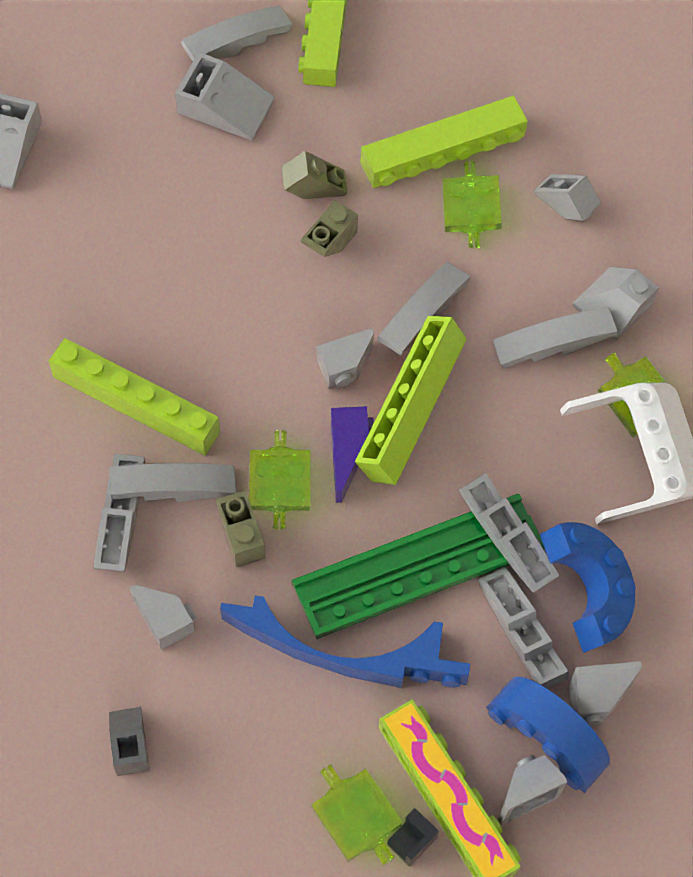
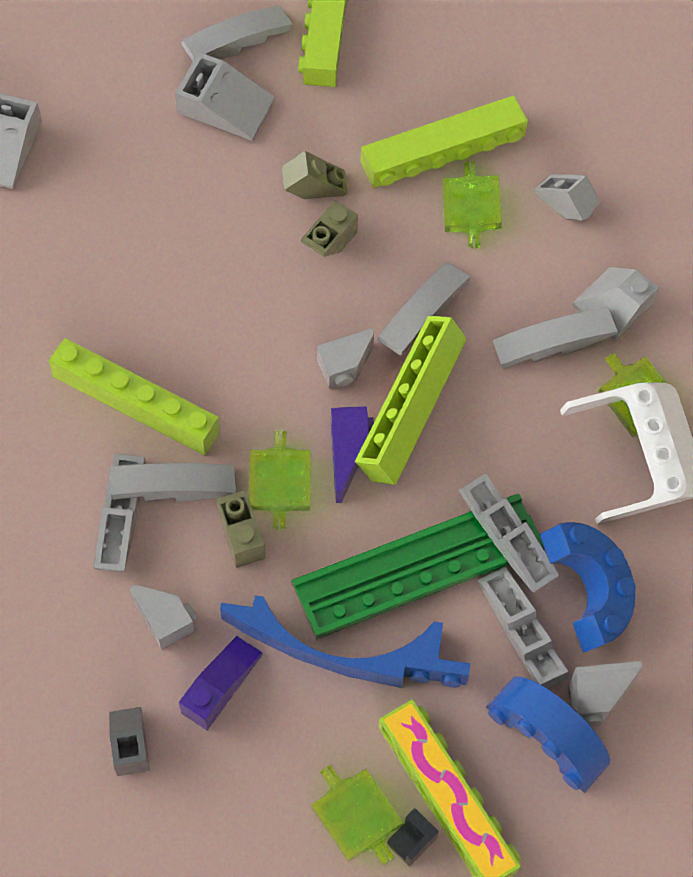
light grey slope [498,755,567,825] -> none
none -> dark purple slope [179,636,263,731]

